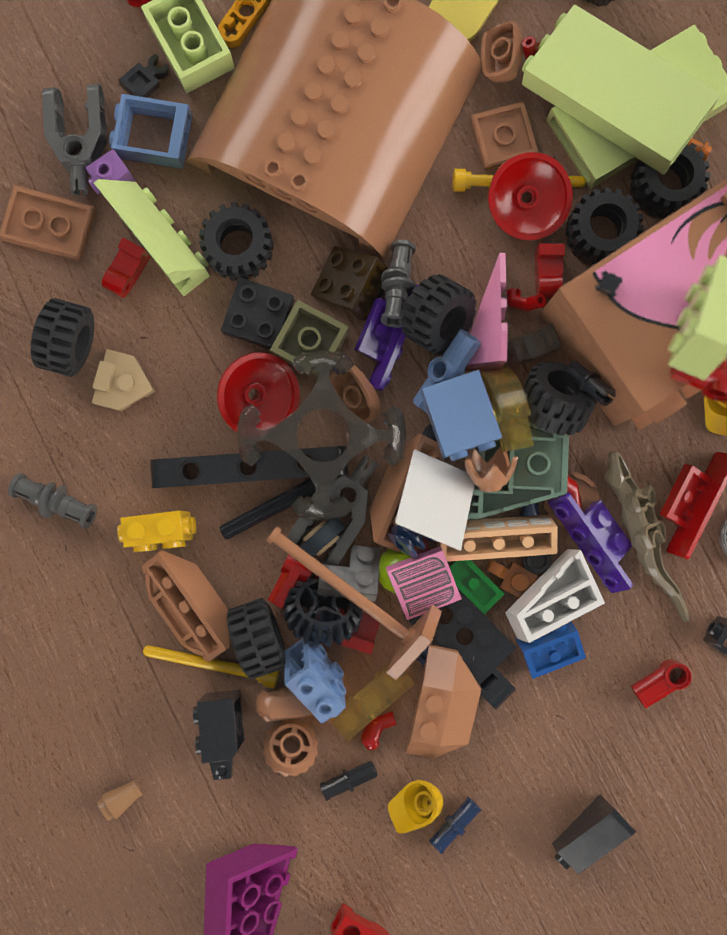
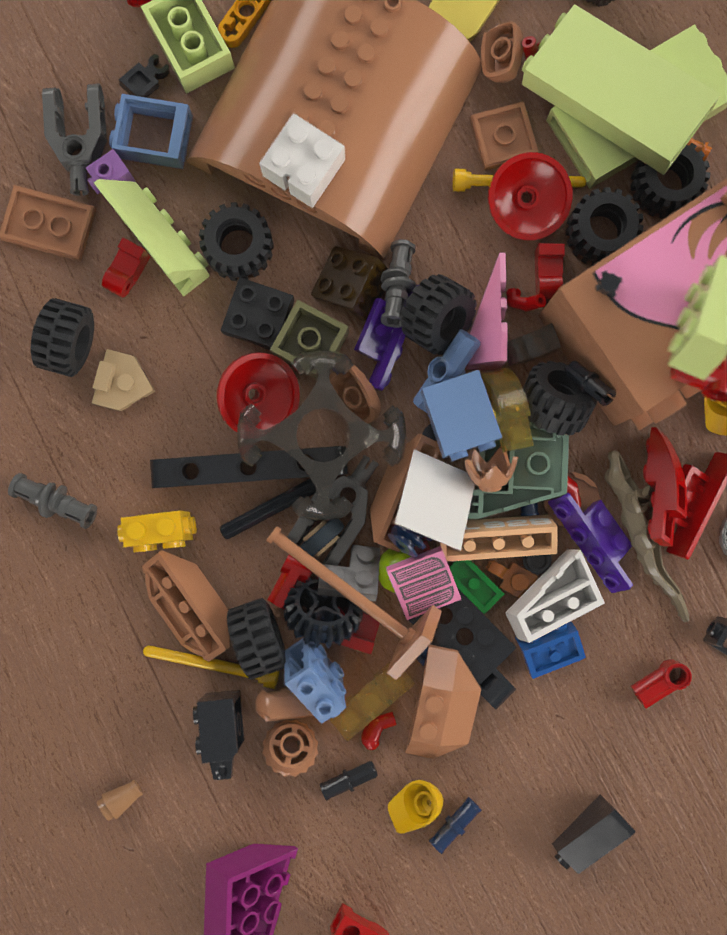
none -> white piece [259,113,345,208]
none -> red slope [643,427,688,546]

